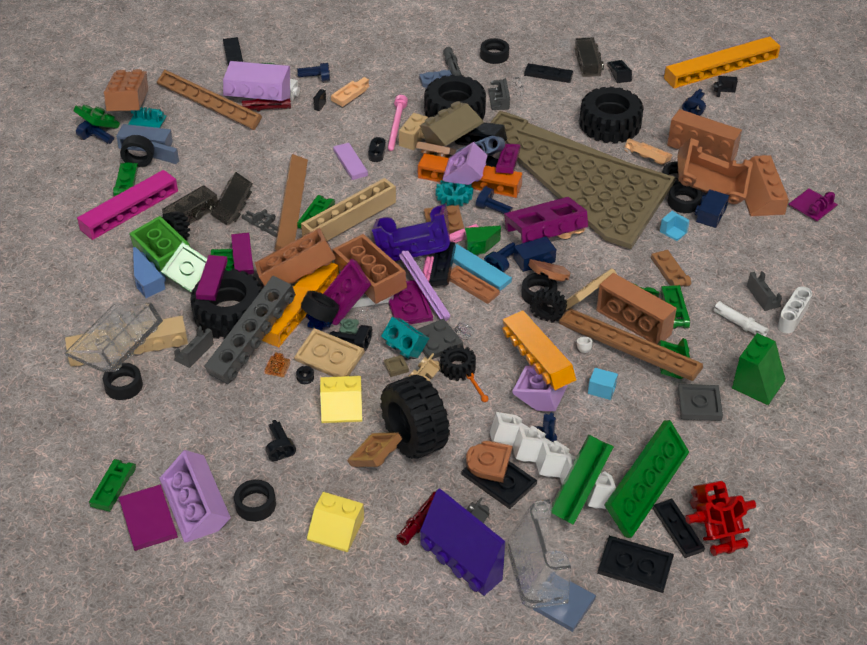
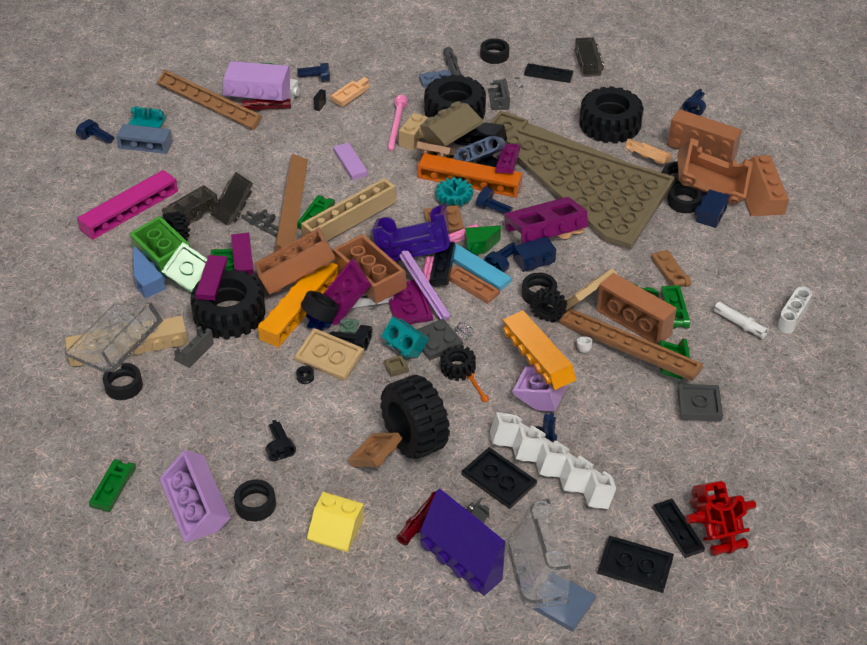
green plate [73,105,120,129] -> none
nougat brick [104,69,148,111] -> none
green plate [113,163,138,197] -> none
magenta tile [119,484,178,551] -> none
black tyre [120,135,154,167] -> none
sand blue tile [151,141,179,164] -> none
dark grey brick [204,276,296,384] -> none
black tile [223,37,243,66] -> none
clear orange tile [265,352,290,378] -> none
light yellow slope [320,376,362,423] -> none
black beam [368,137,386,162] -> none
tan hinge [408,353,441,381] -> none
lavender slope [443,142,487,185] -> none
nougat tile [466,441,513,482] -> none
nougat tile [528,259,571,281] -> none
green fence [549,434,614,525] -> none
medium azure panel [588,368,618,400] -> none
green plate [604,420,689,538] -> none
black slope [607,60,632,83] -> none
medium azure panel [660,211,689,241] -> none
light orange brick [664,36,780,89] -> none
black bracket [713,76,738,97] -> none
green slope [732,333,786,406] -> none
dark grey hinge [747,271,782,311] -> none
magenta hinge [788,188,838,221] -> none

